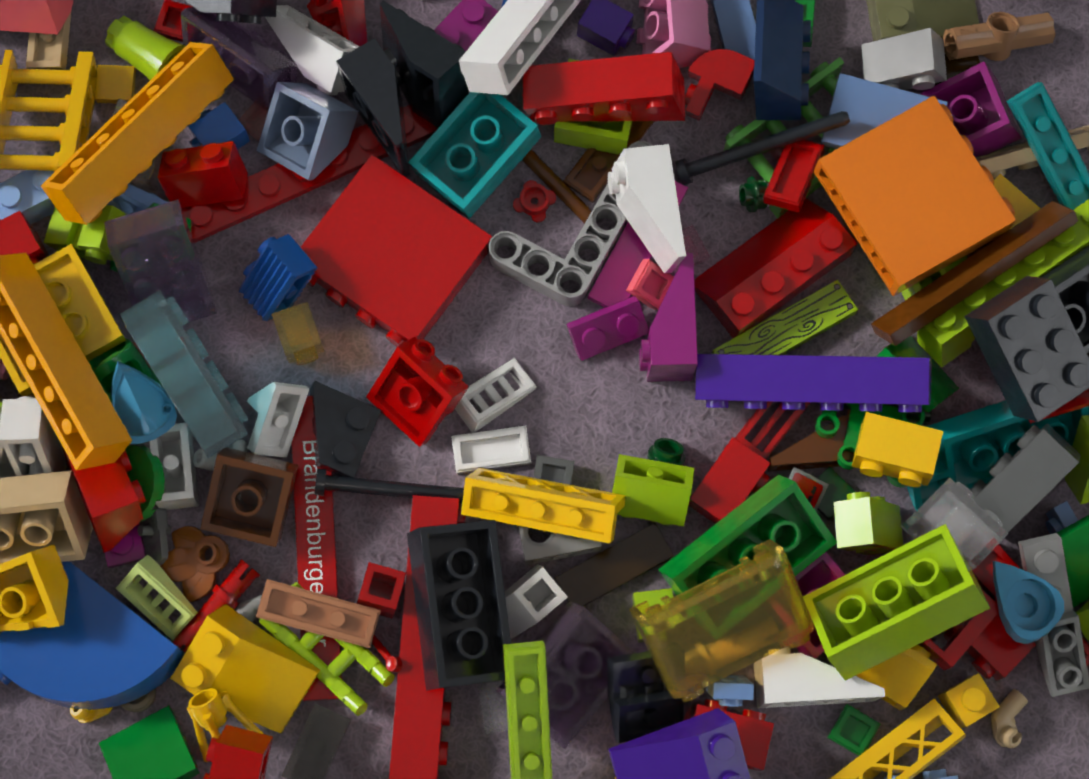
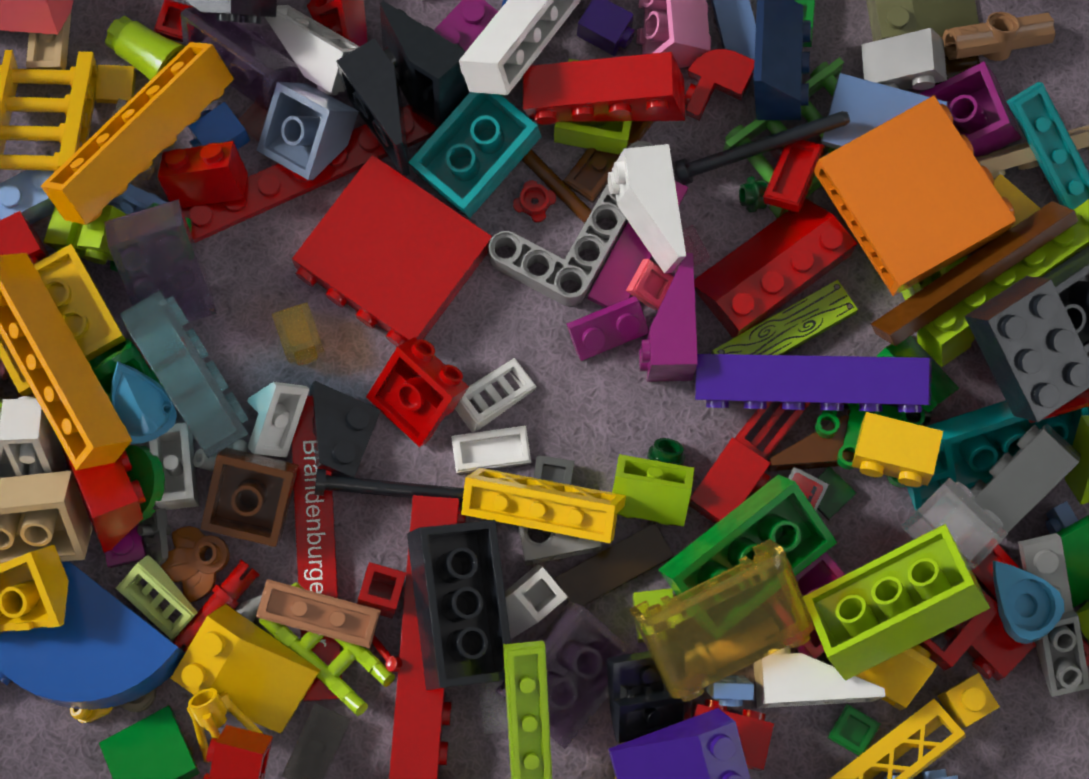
blue brick [239,234,318,321] -> none
lime brick [833,492,903,555] -> none
tan arm [991,689,1028,749] -> none

